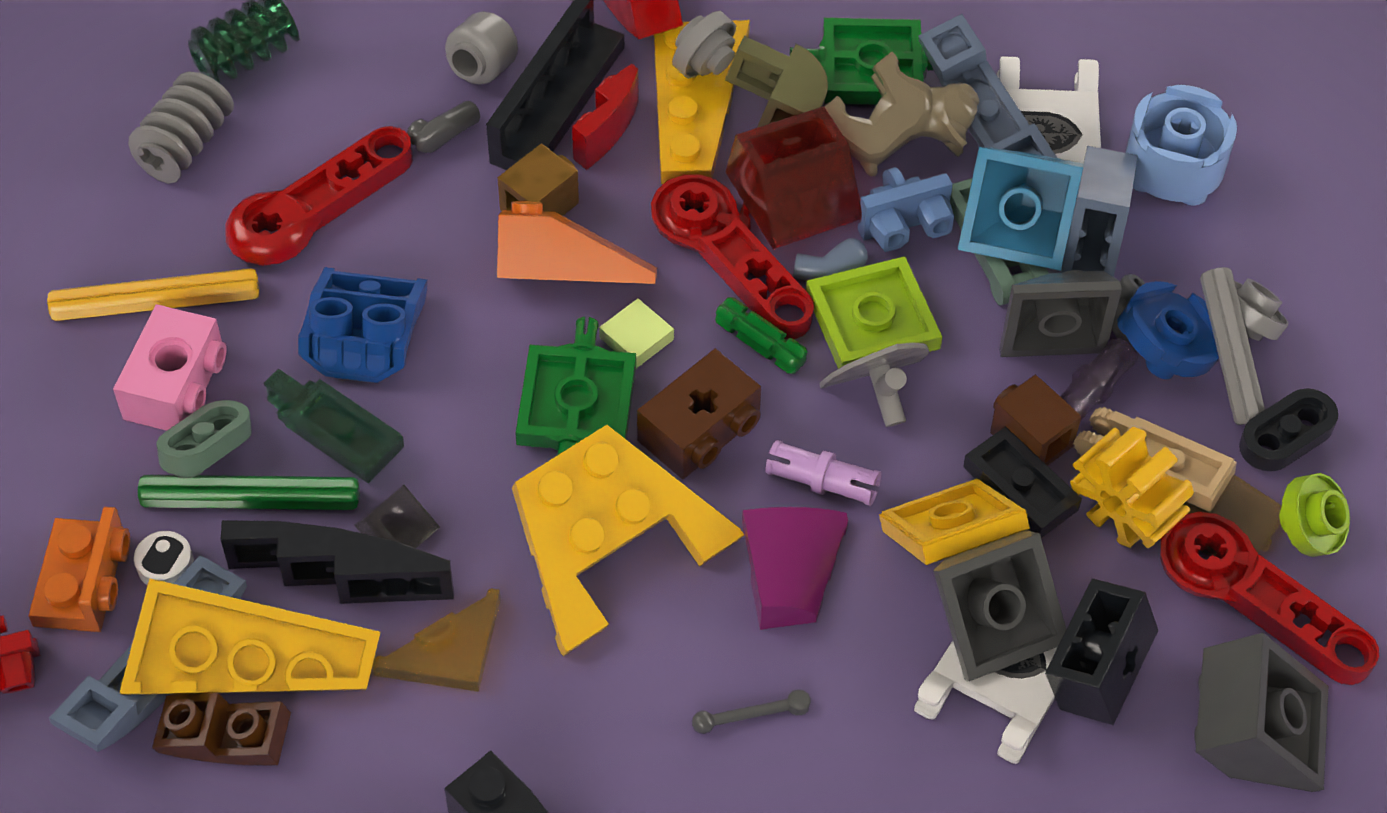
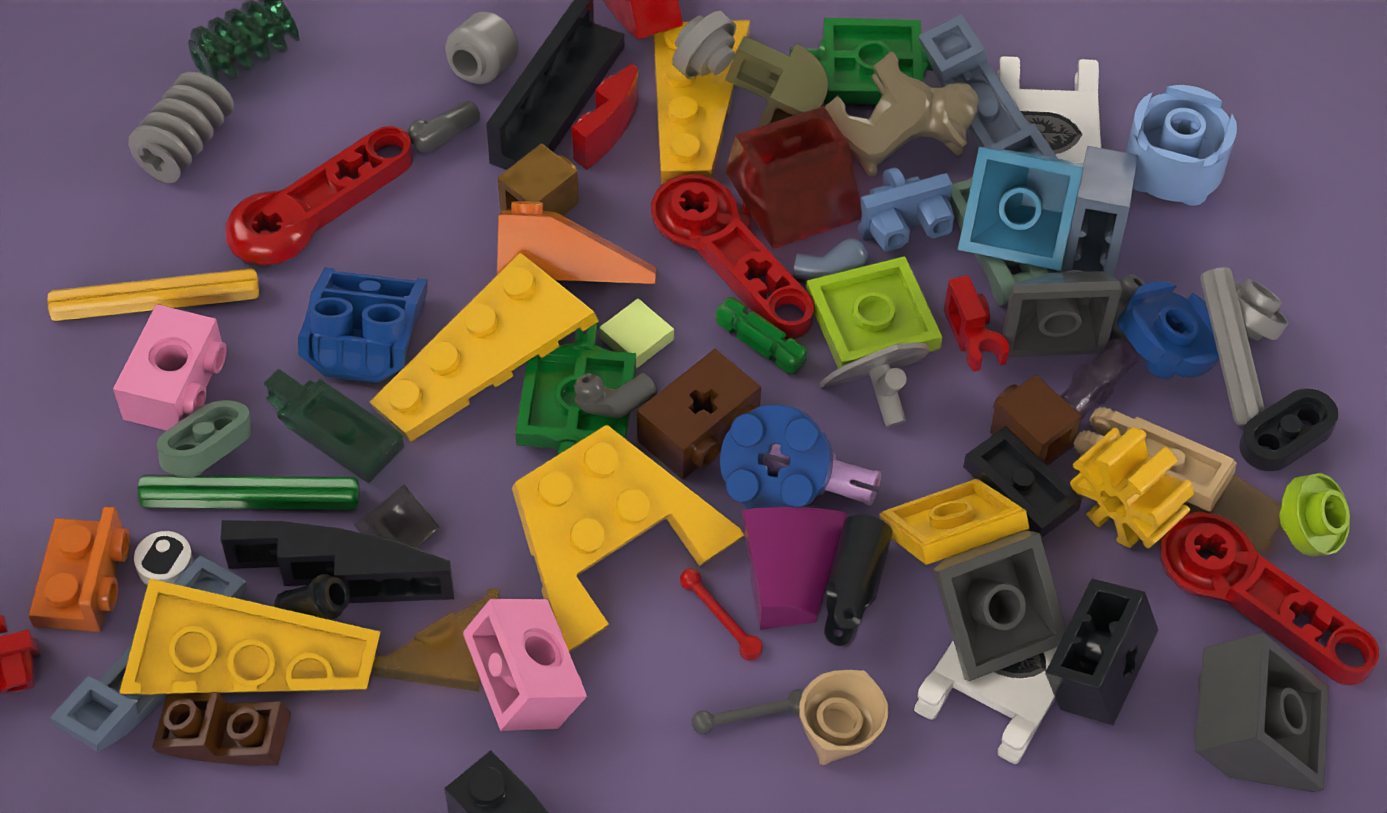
none -> black pin [274,574,349,620]
none -> yellow wing [370,252,599,442]
none -> bright pink brick [463,599,587,731]
none -> dark grey arm [574,373,657,419]
none -> red hinge [679,568,762,661]
none -> blue plate [720,405,833,509]
none -> tan hat [799,670,888,765]
none -> black piece [824,514,893,646]
none -> red plate [943,275,1009,372]

